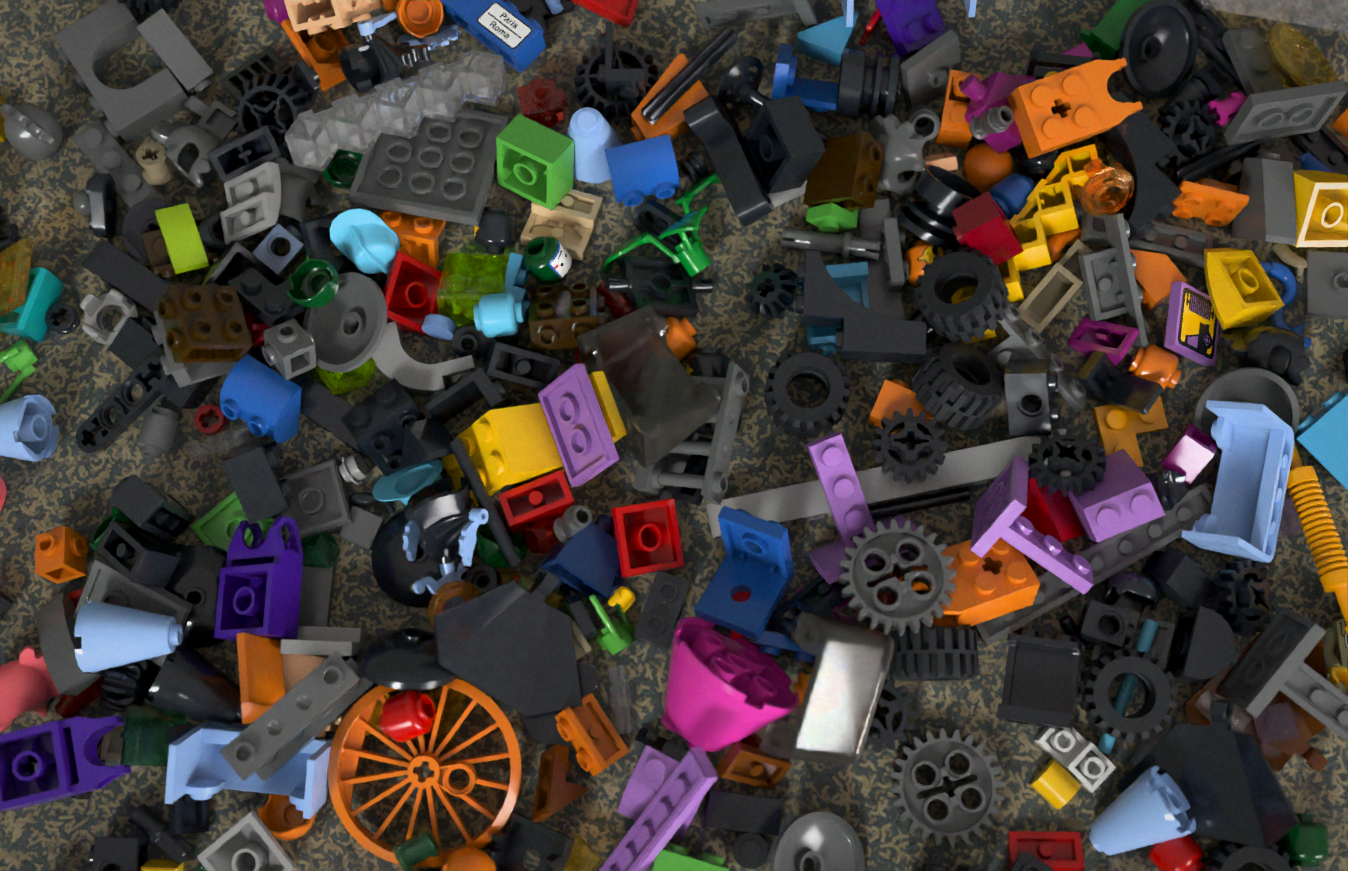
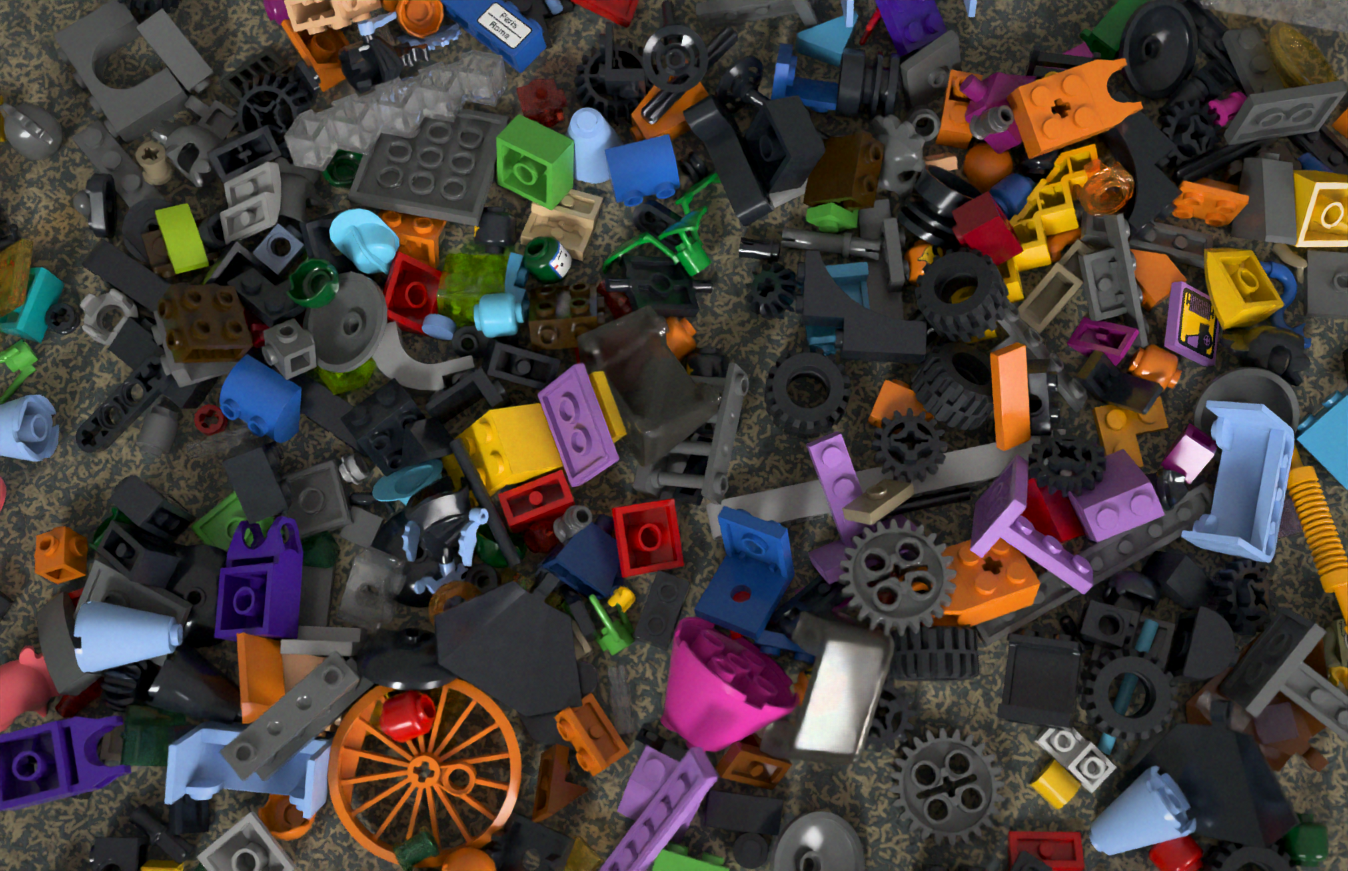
none -> clear brick [337,546,406,633]
none -> black dish [642,0,708,93]
none -> black pin [739,237,781,264]
none -> dark tan plate [842,479,914,525]
none -> orange tile [990,342,1031,451]

